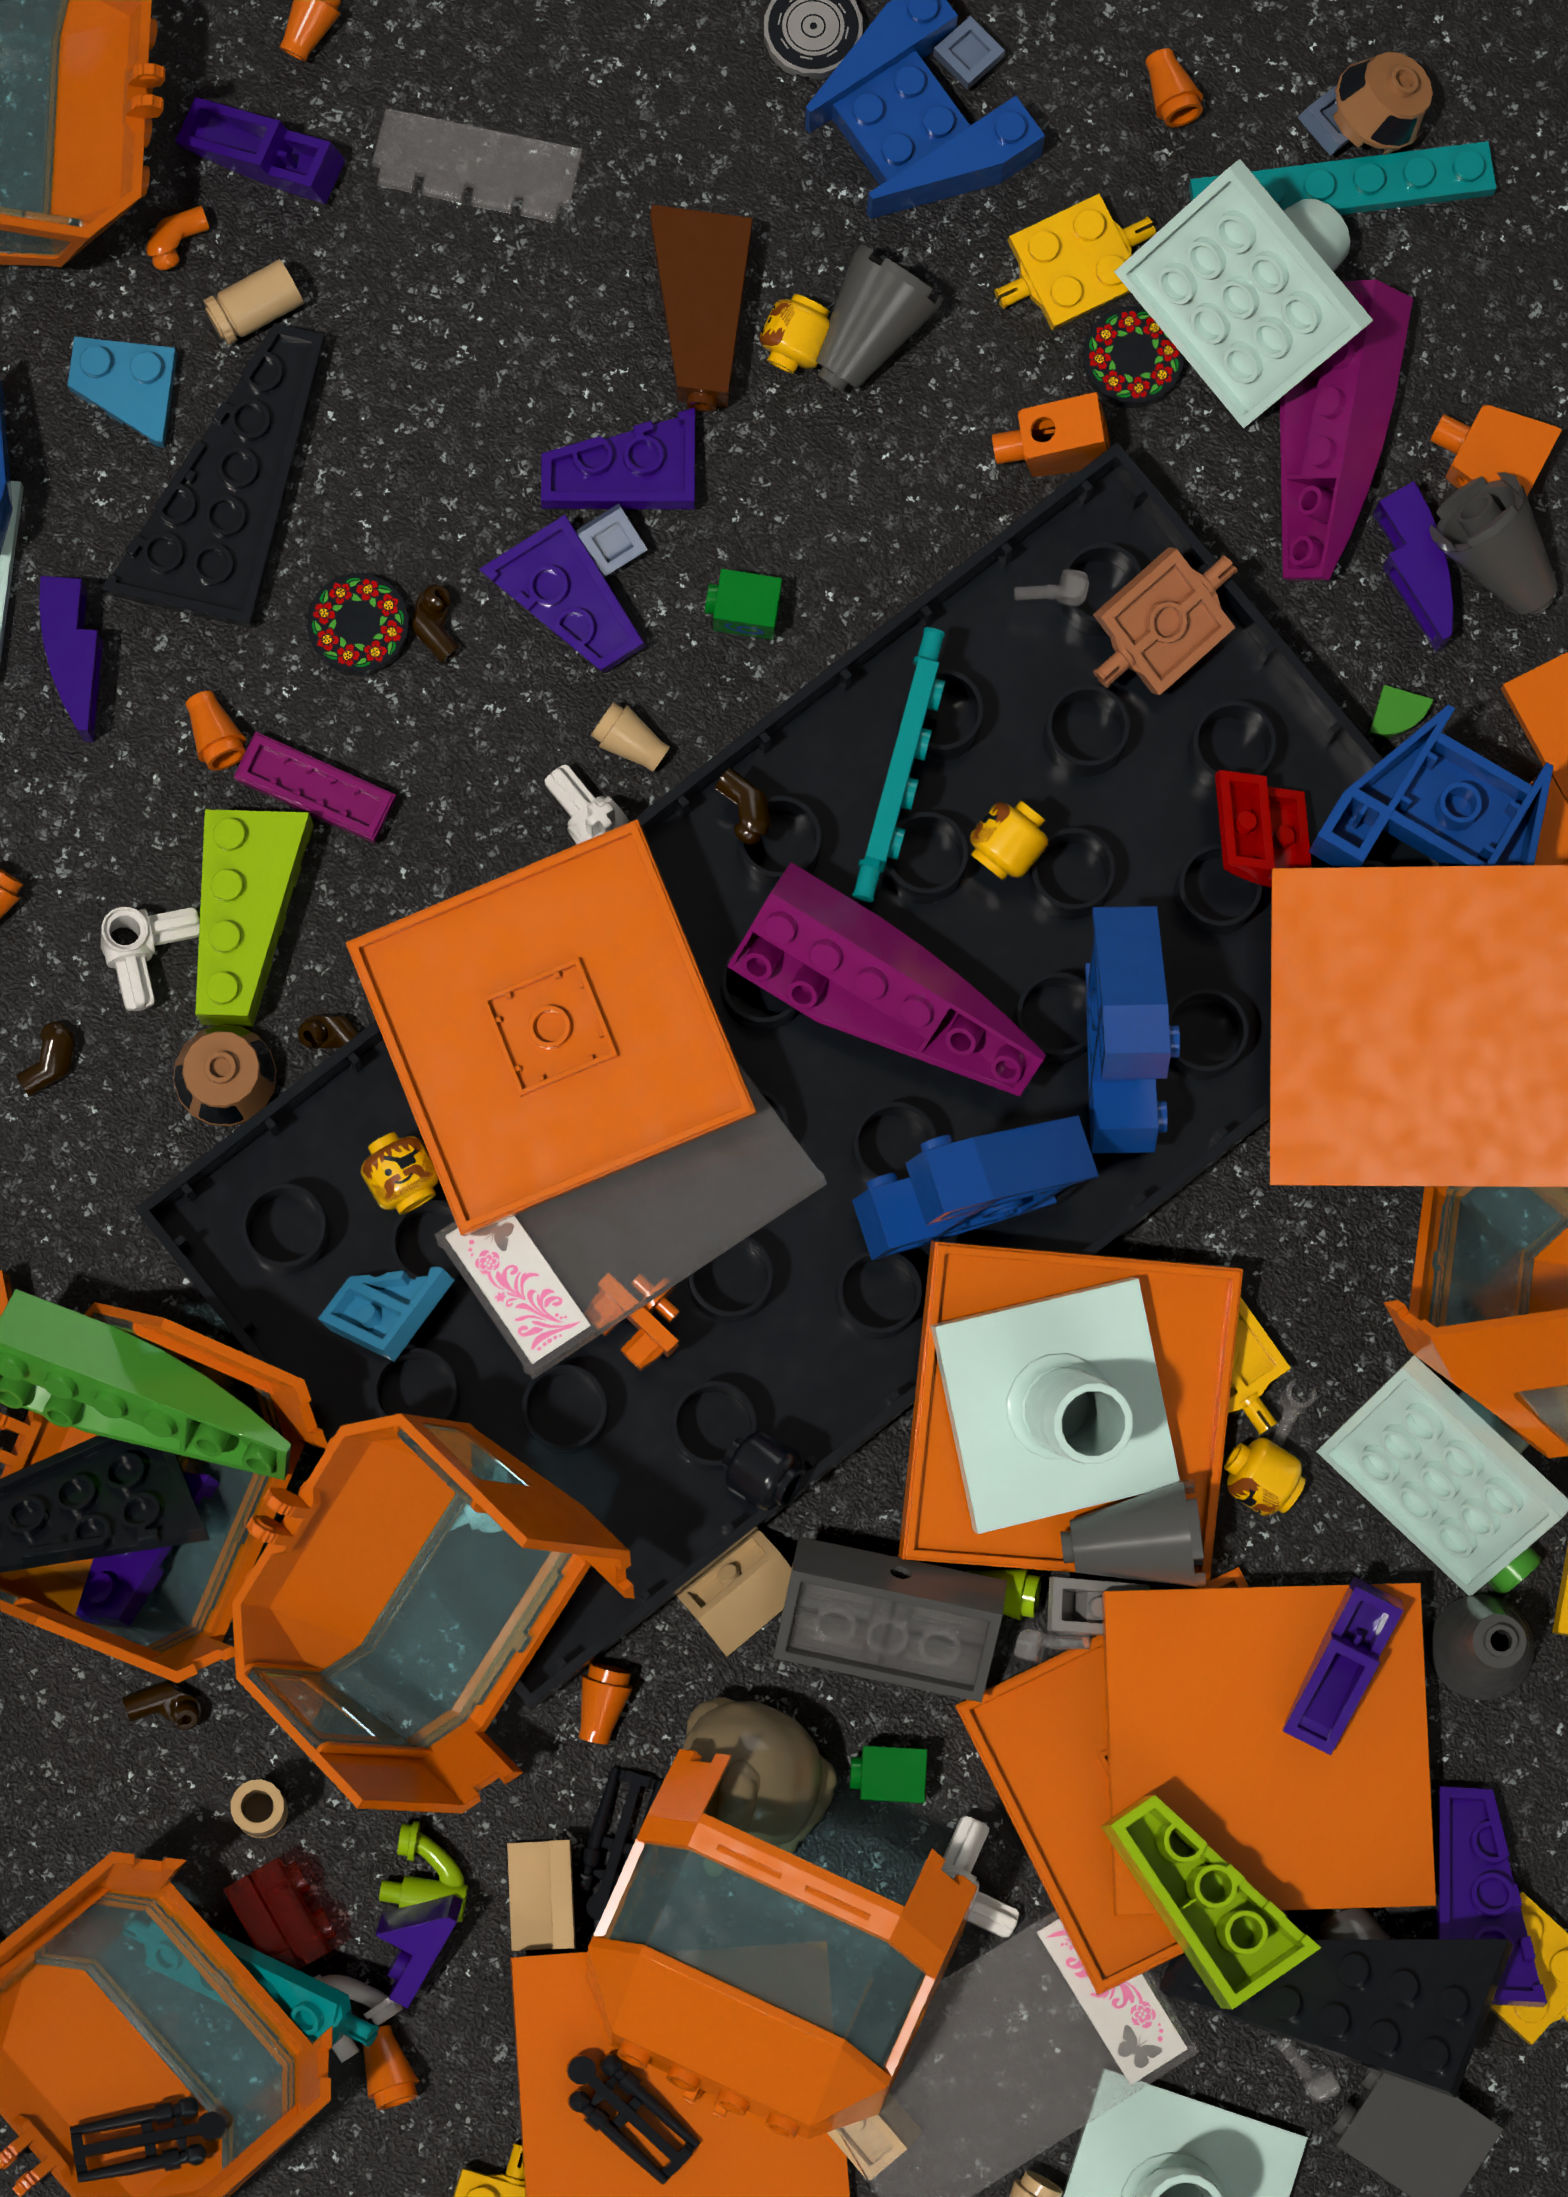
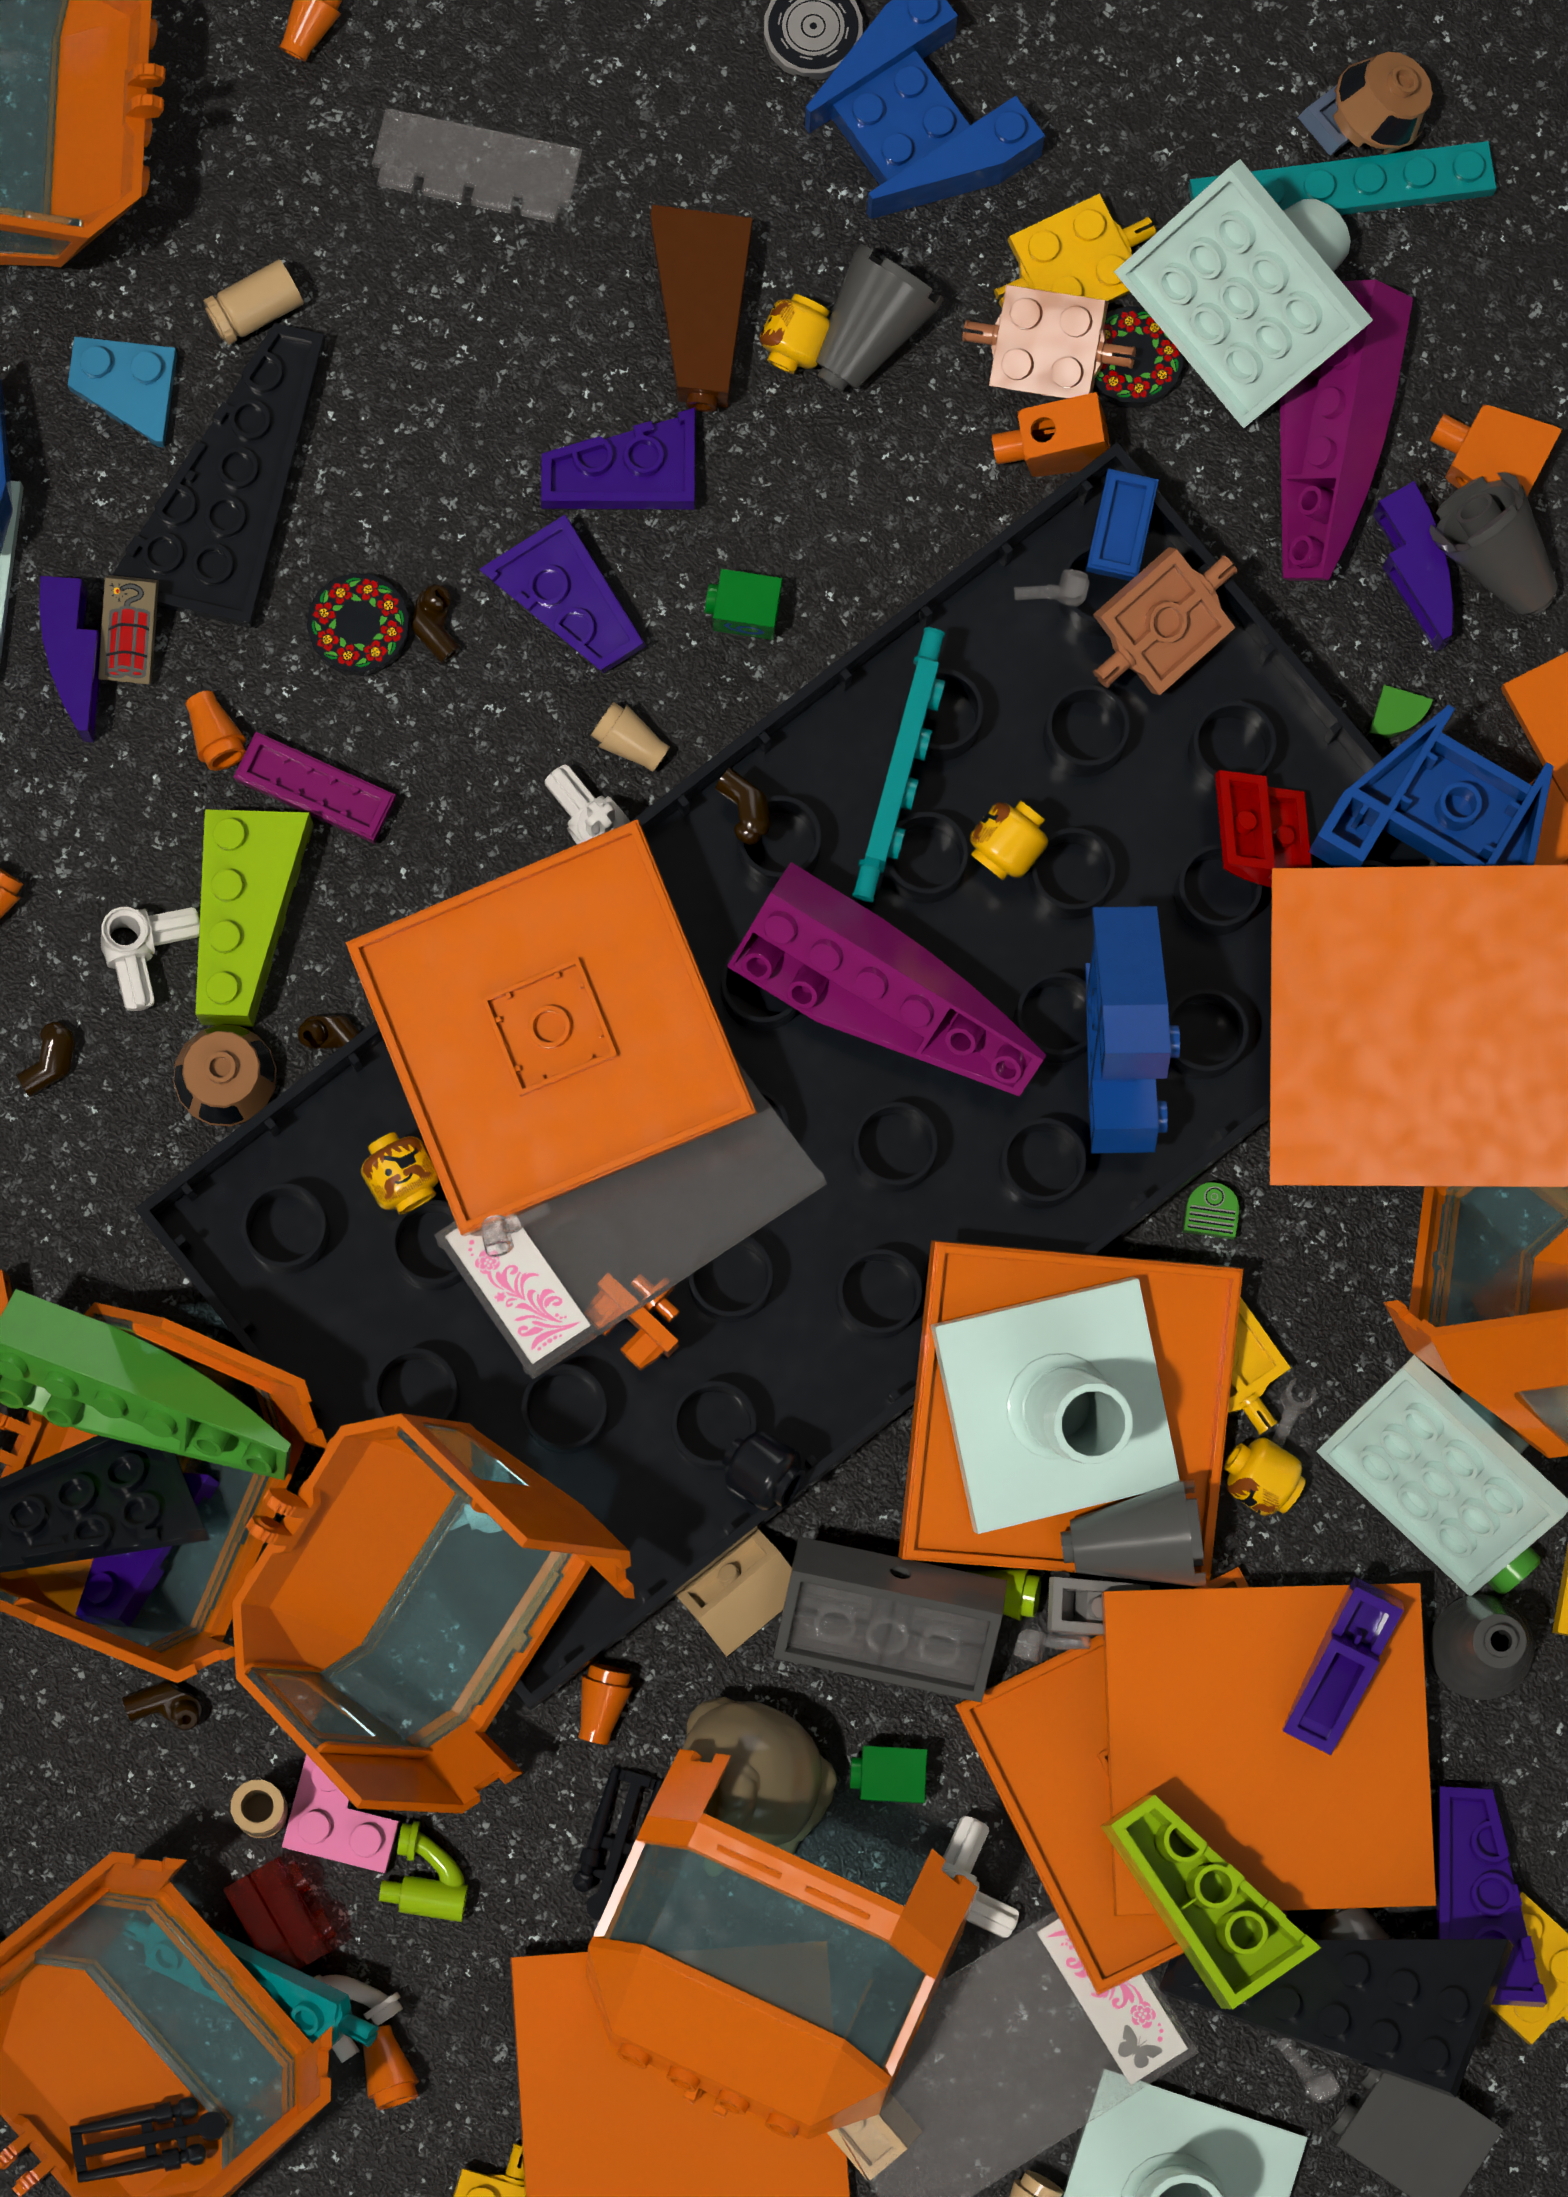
orange arm [146,205,210,270] -> none
dark purple slope [175,97,345,204] -> none
dark azure wing [318,1267,455,1362] -> none
dark purple slope [376,1895,463,2009] -> none
tan panel [507,1840,576,1951] -> none
black piece [566,2054,700,2185] -> none
sand blue plate [576,504,648,577] -> none
blue wedge [852,1115,1099,1260] -> none
sand blue plate [933,15,1005,90] -> none
orange cone [1145,48,1203,128] -> none
none -> tile [98,575,159,684]
none -> bright pink plate [282,1754,400,1874]
none -> clear hand [481,1202,552,1257]
none -> plate [963,285,1136,399]
none -> blue tile [1086,469,1159,581]
none -> bright green tile [1182,1182,1239,1240]

